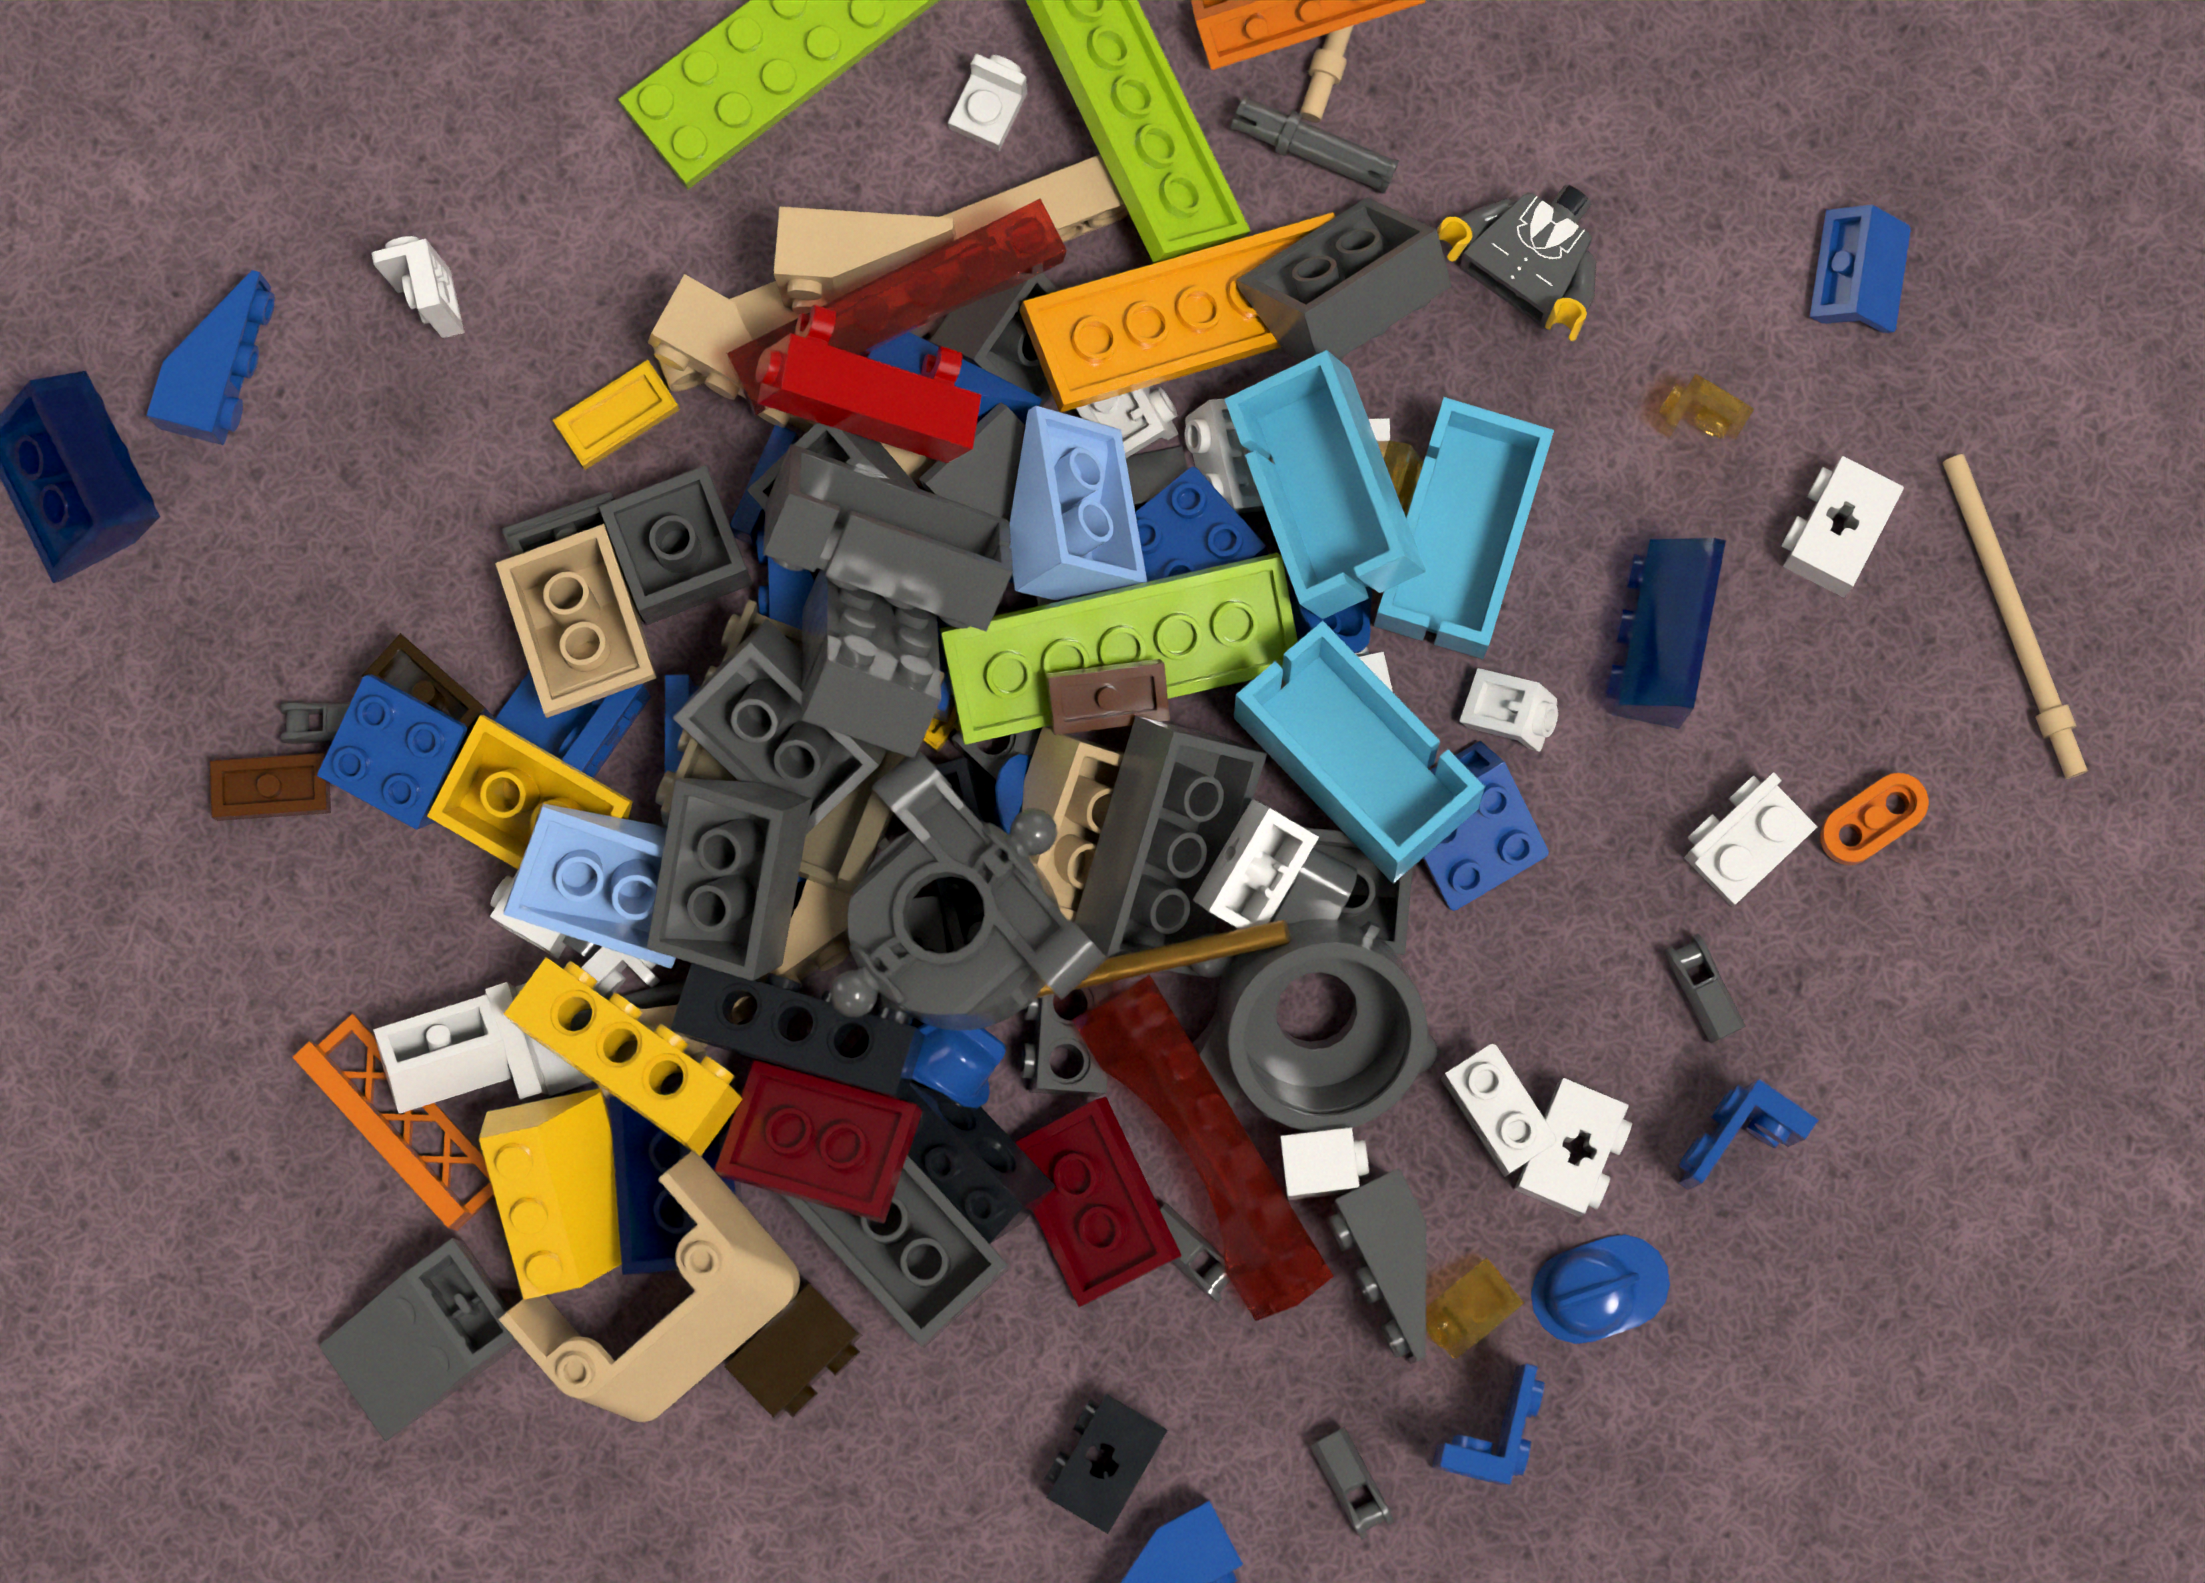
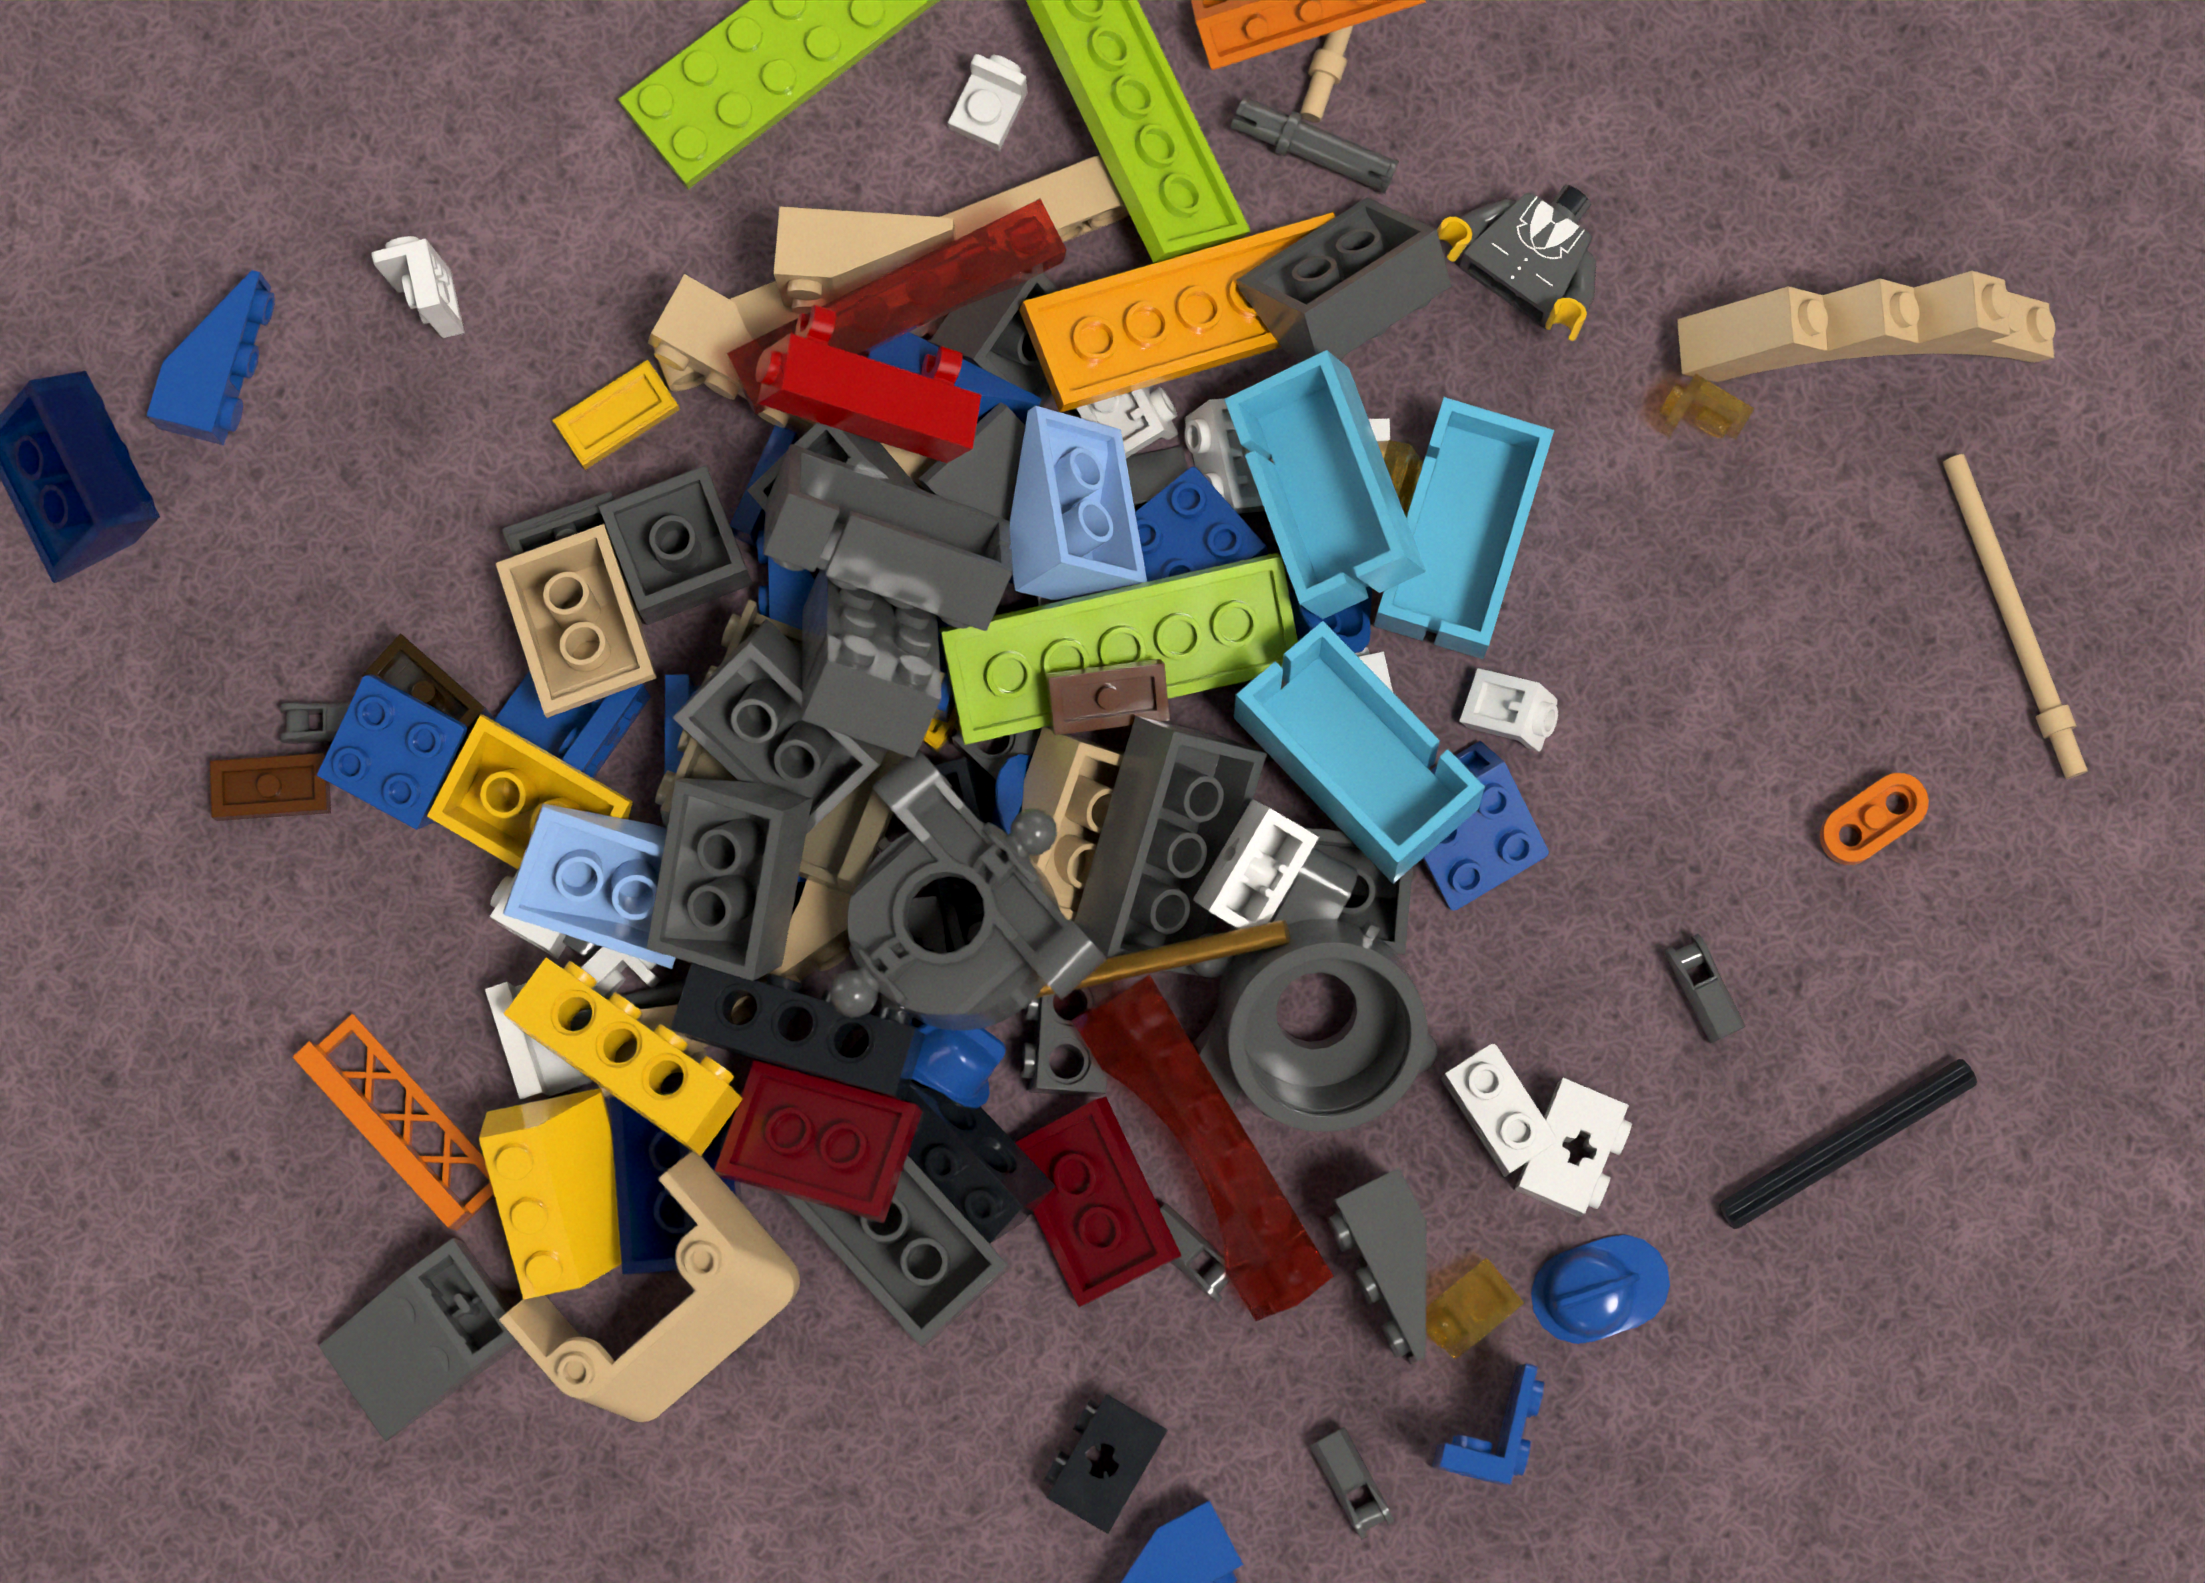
white brick [373,994,511,1114] -> none
dark brown brick [724,1283,863,1418] -> none
white brick [1281,1128,1369,1201] -> none
clear blue slope [1605,538,1726,729] -> none
blue bracket [1678,1079,1819,1190] -> none
white bracket [1684,772,1817,907] -> none
white brick [1782,456,1904,598] -> none
blue panel [1810,204,1911,333] -> none
none -> tan arch [1677,271,2055,382]
none -> black axle [1719,1059,1977,1229]

